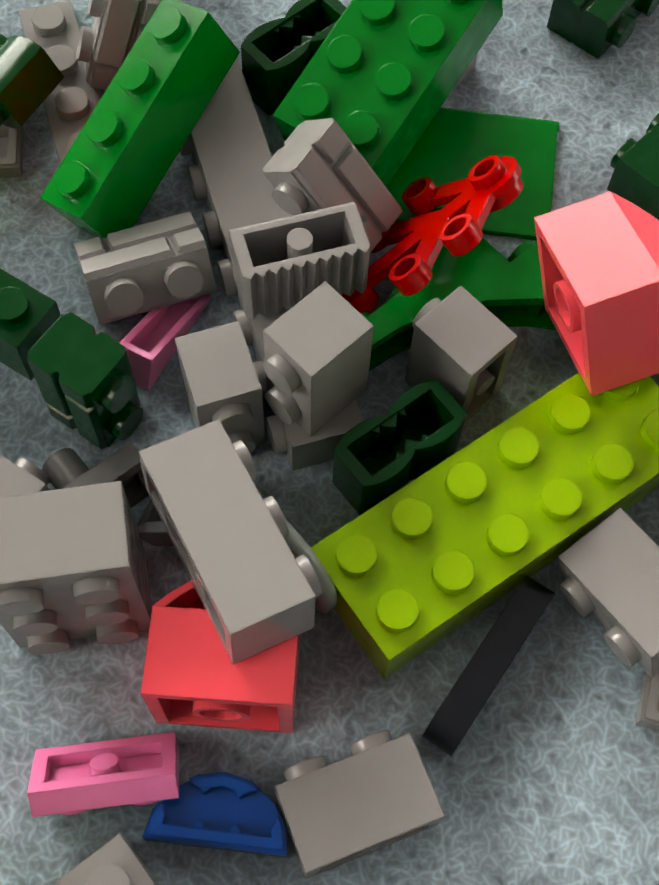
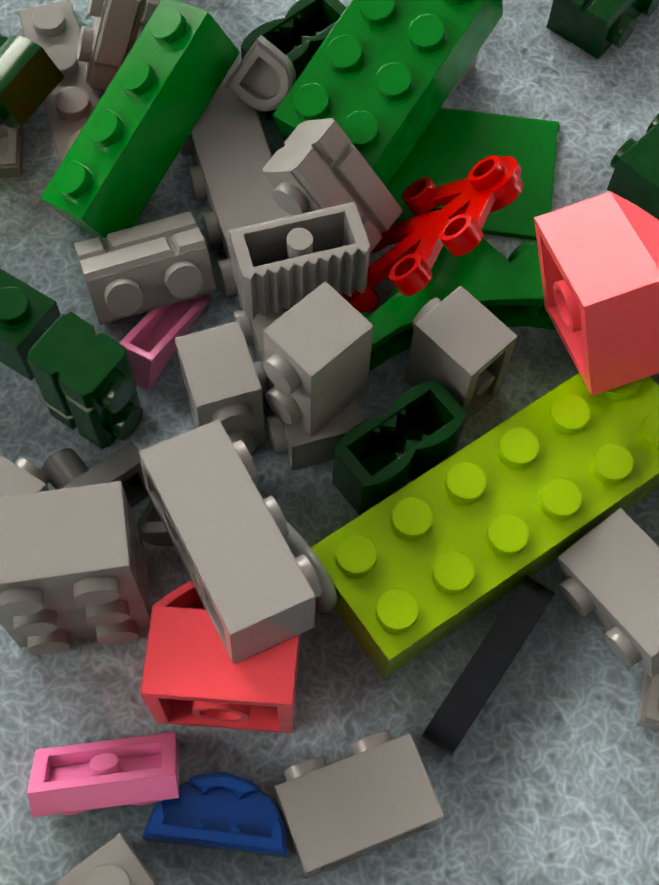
none -> light grey tile [224,35,296,111]

